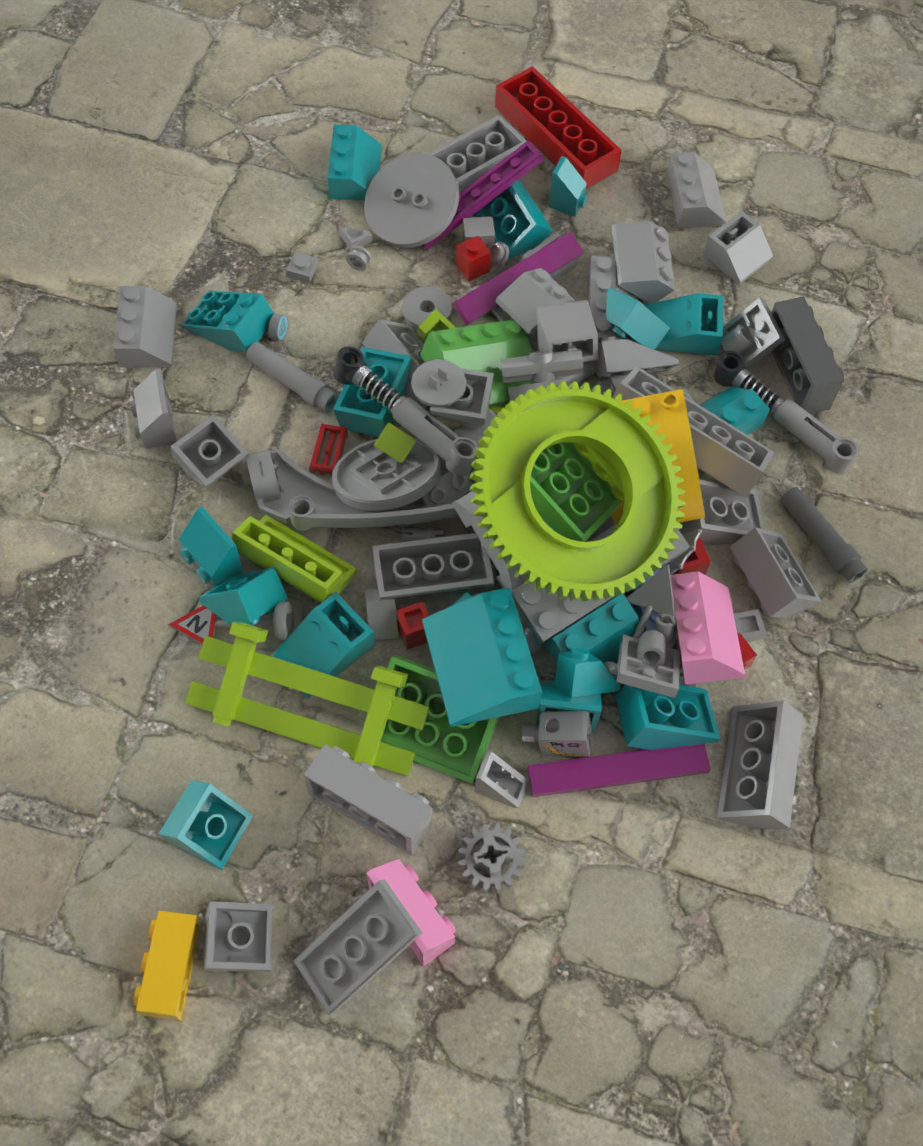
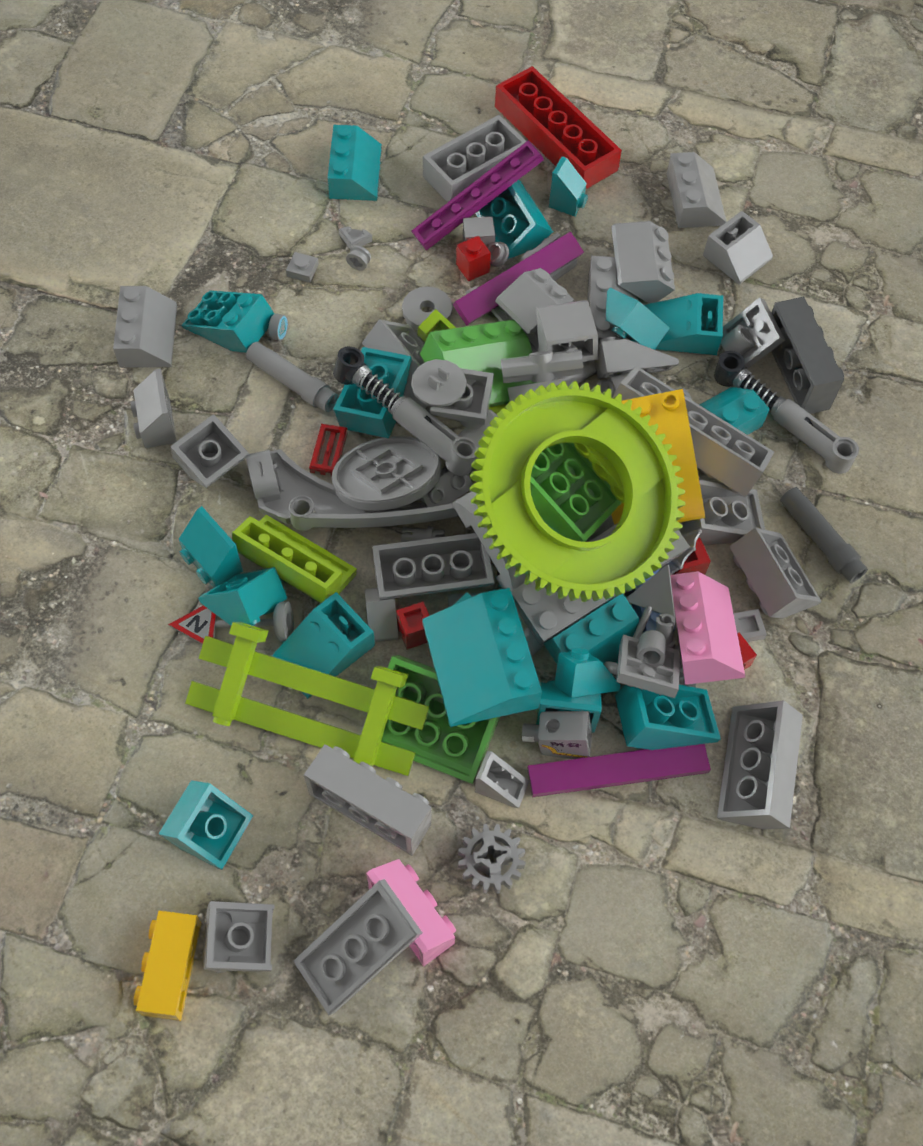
light grey plate [364,153,459,248] -> none
lime panel [373,423,417,463] -> none

